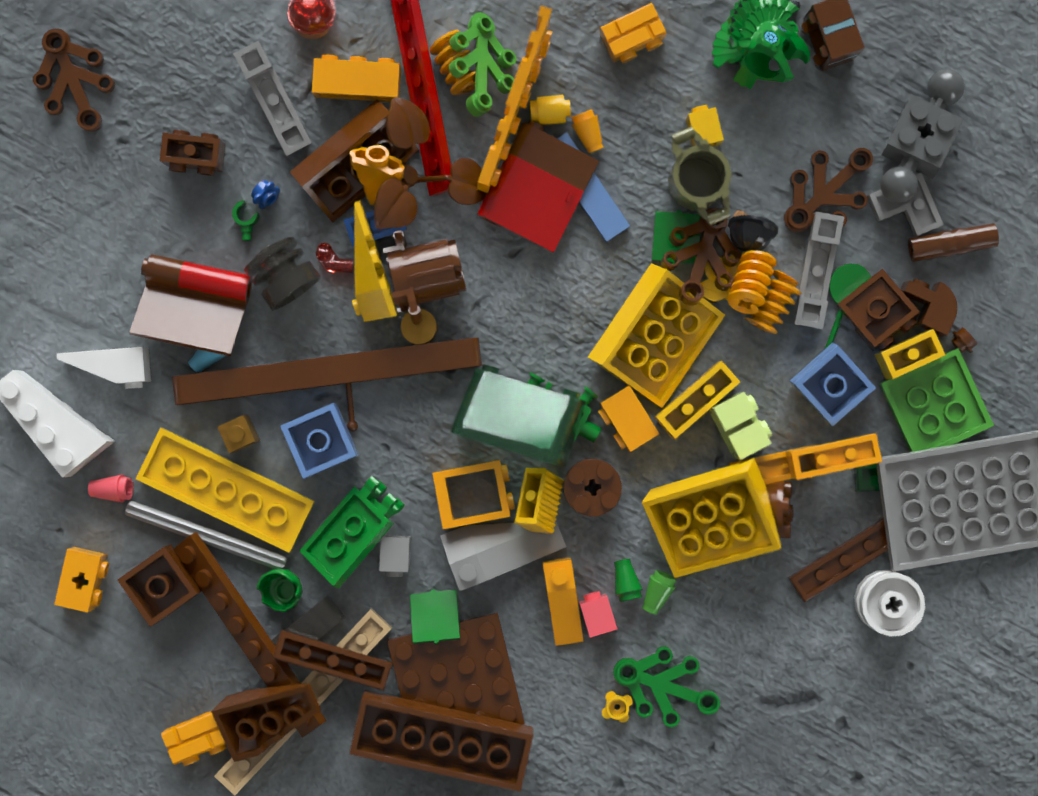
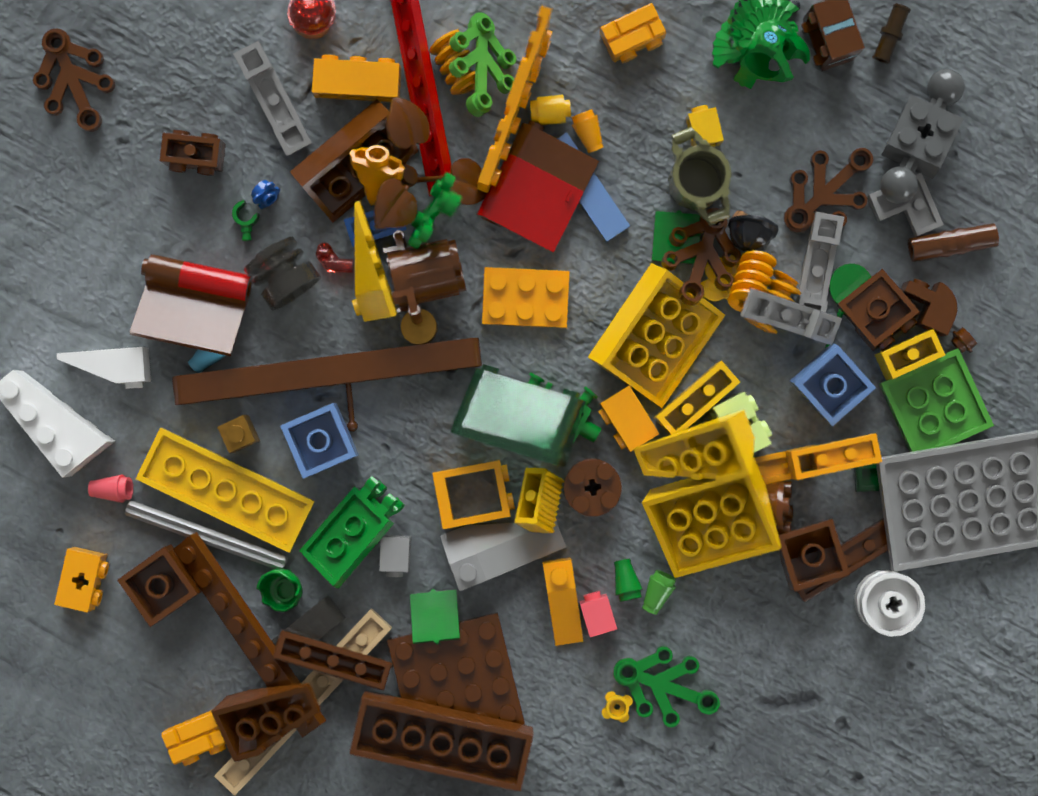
none -> green plant [408,172,461,249]
none -> light orange plate [482,267,569,328]
none -> yellow wedge [633,410,755,482]
none -> light grey slope [740,288,842,345]
none -> reddish brown slope [778,519,850,592]
none -> dark brown pin [872,3,911,64]

